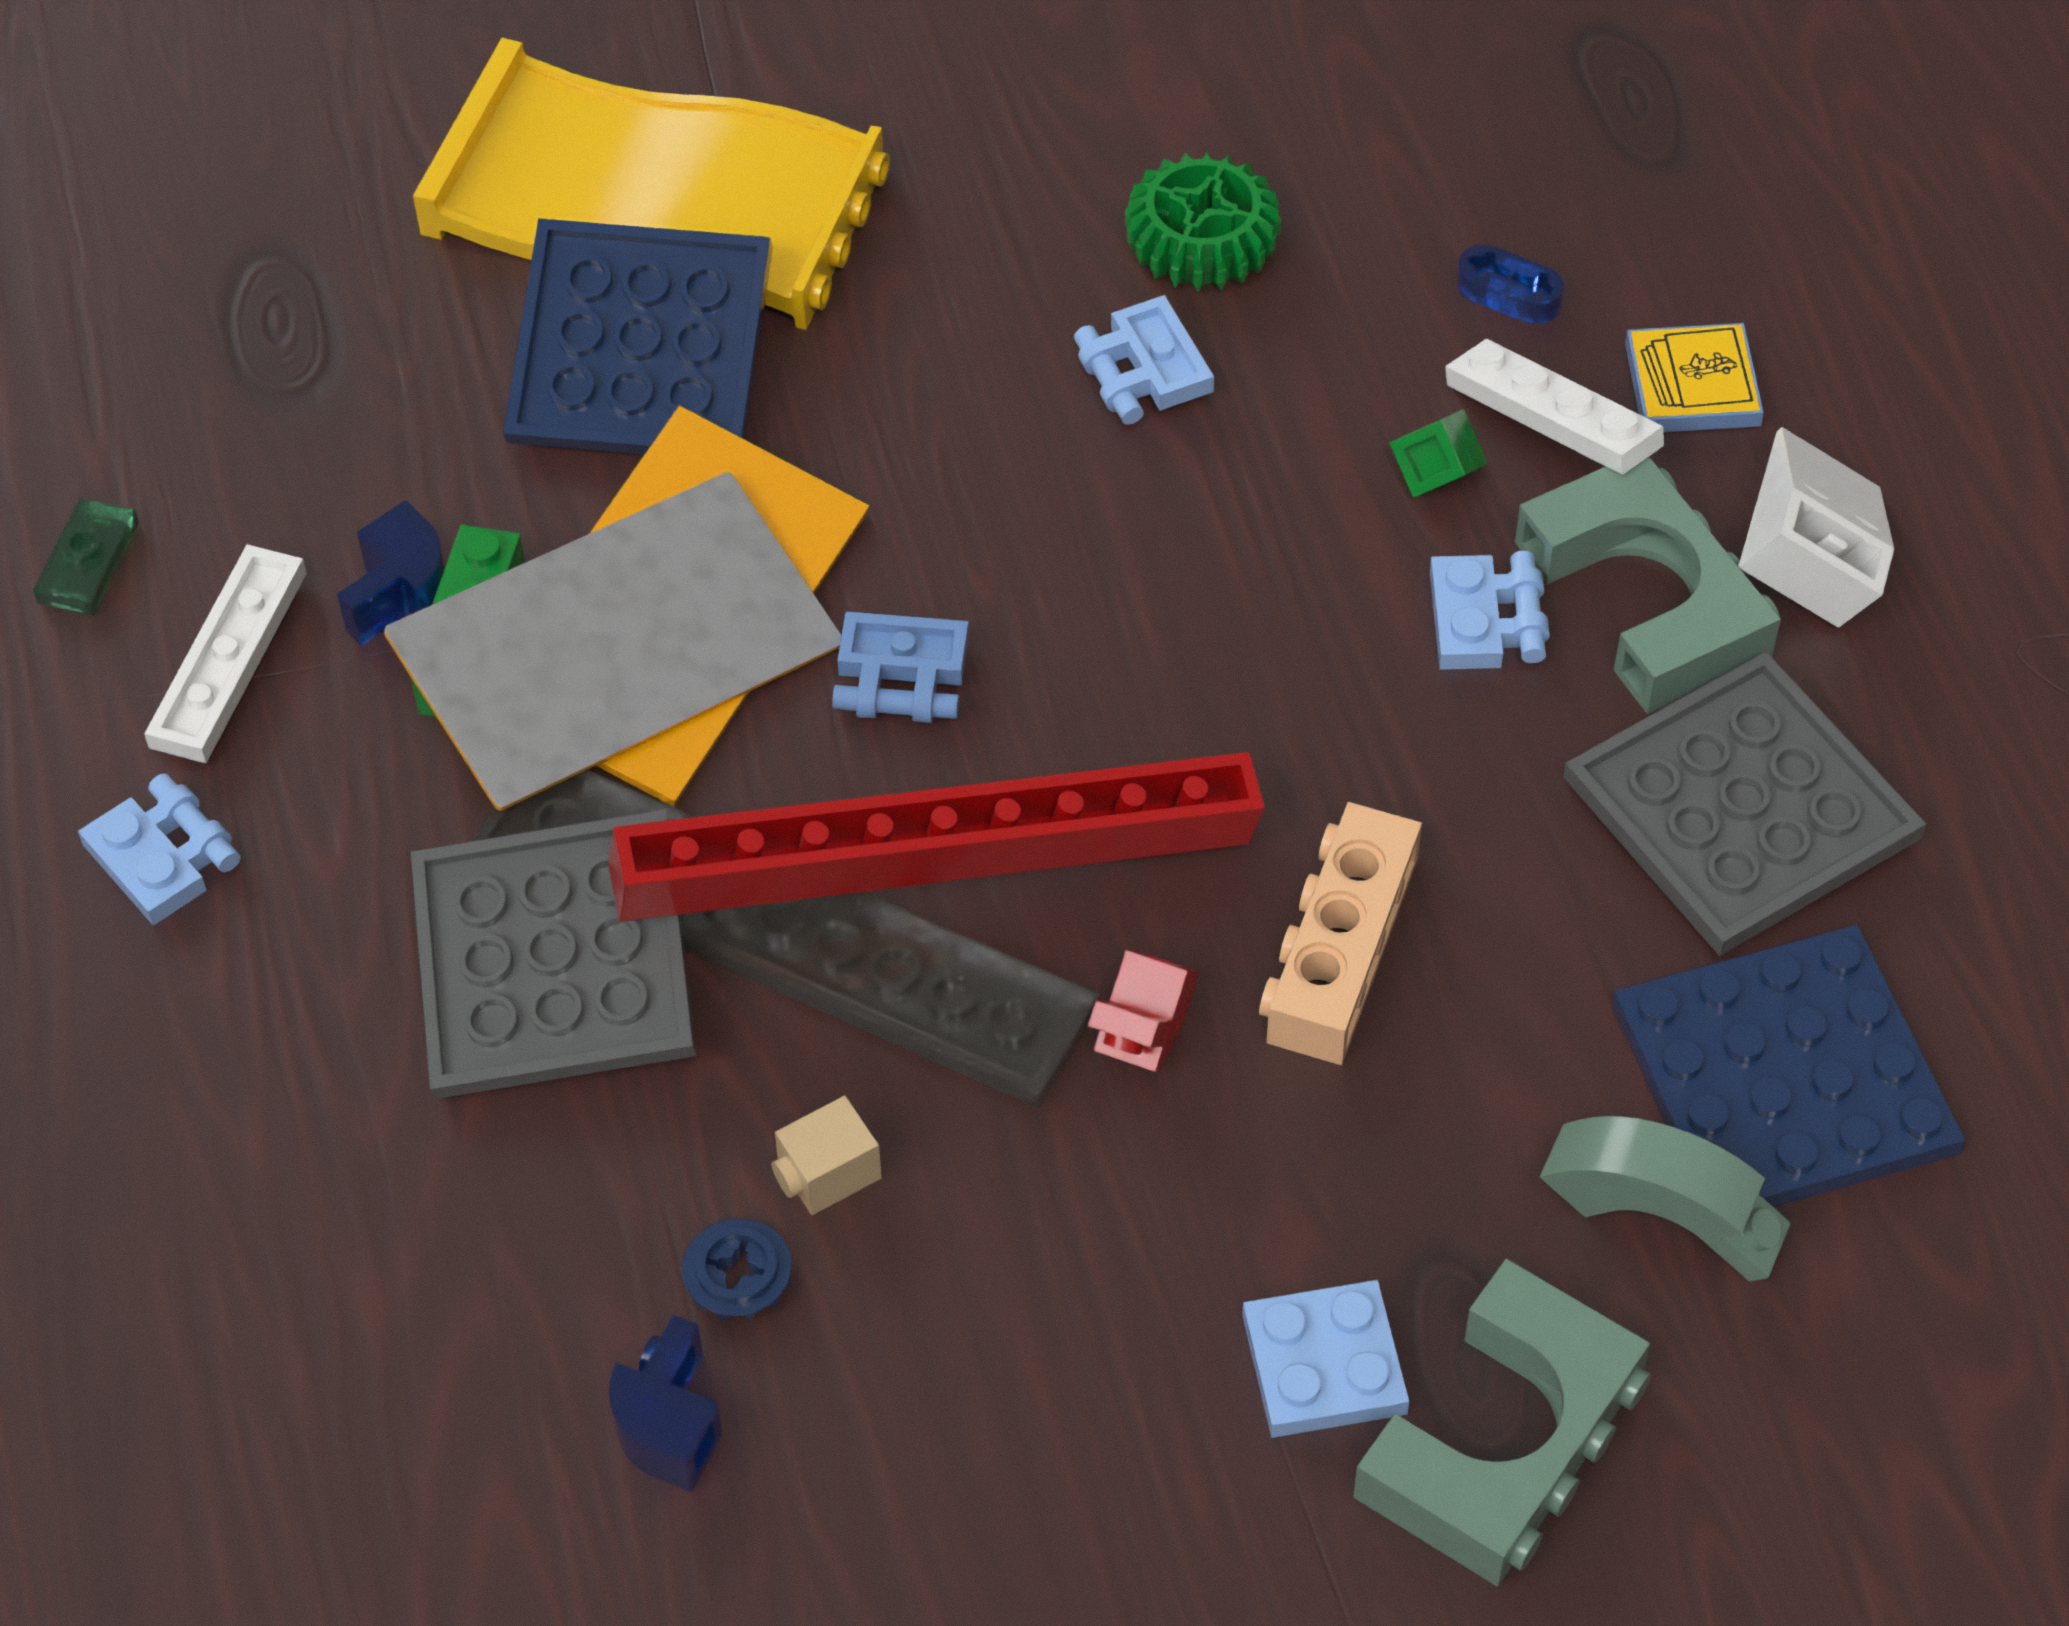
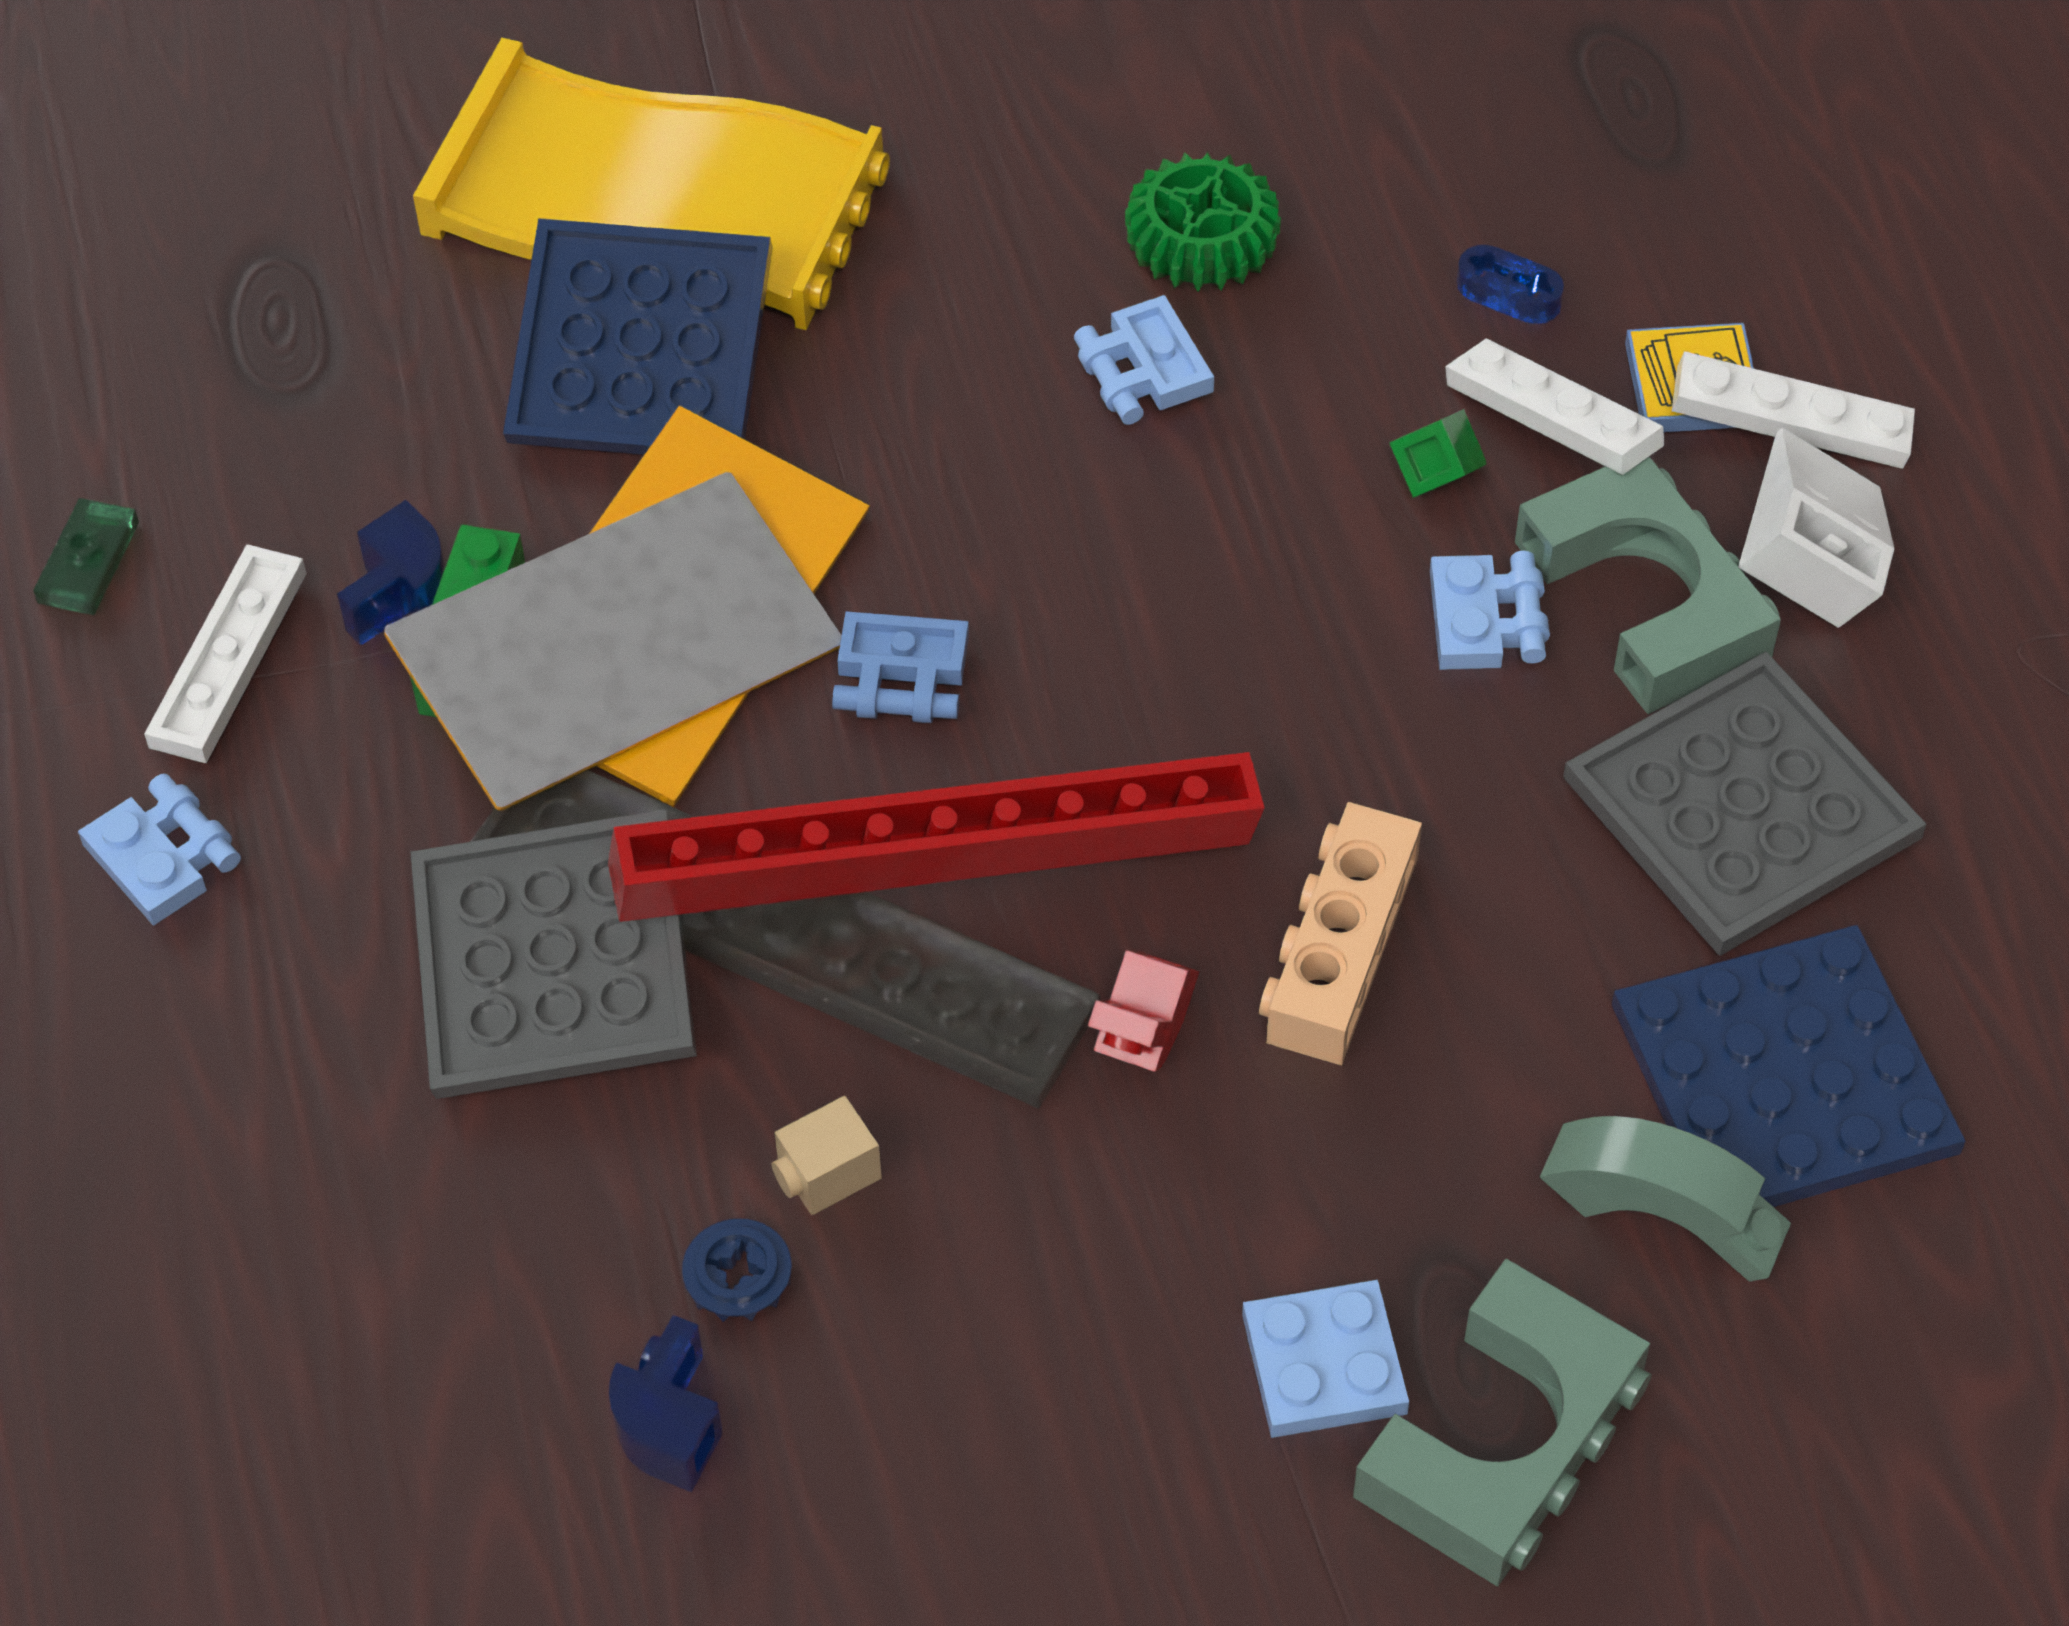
none -> white plate [1672,351,1915,469]

